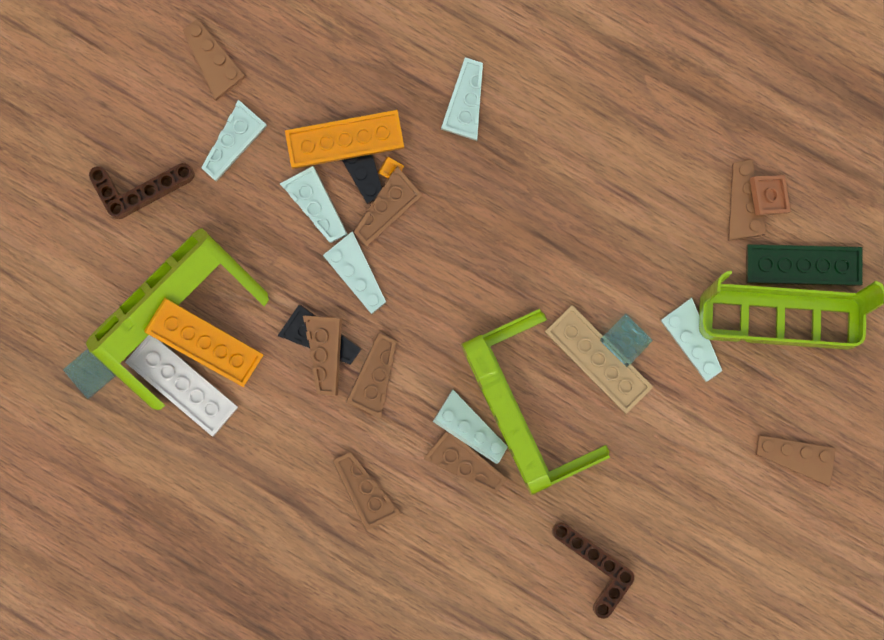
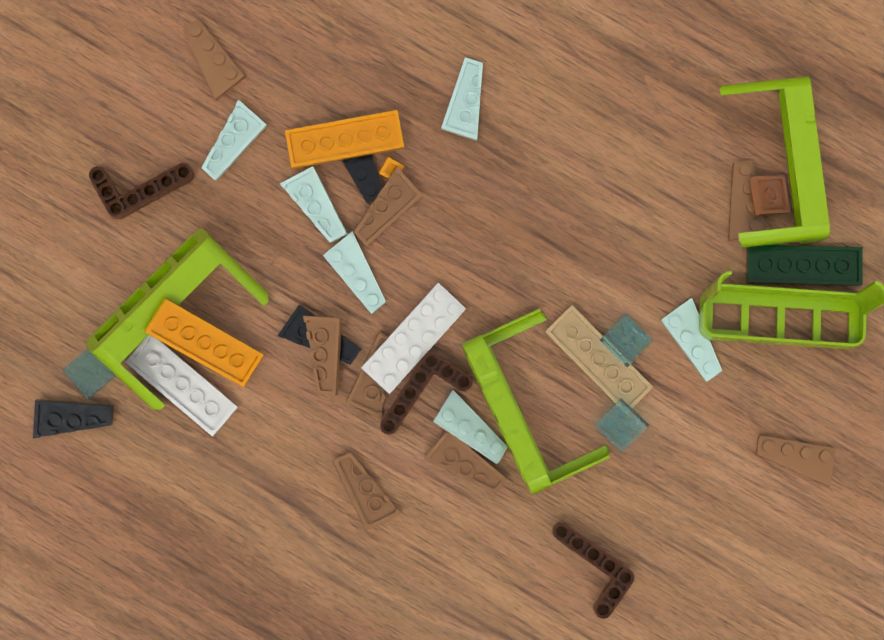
none -> black wing [33,399,114,438]
none -> white plate [361,283,466,394]
none -> reddish brown beam [380,352,472,435]
none -> clear light blue plate [594,398,649,452]
none -> lime piece [720,76,830,248]

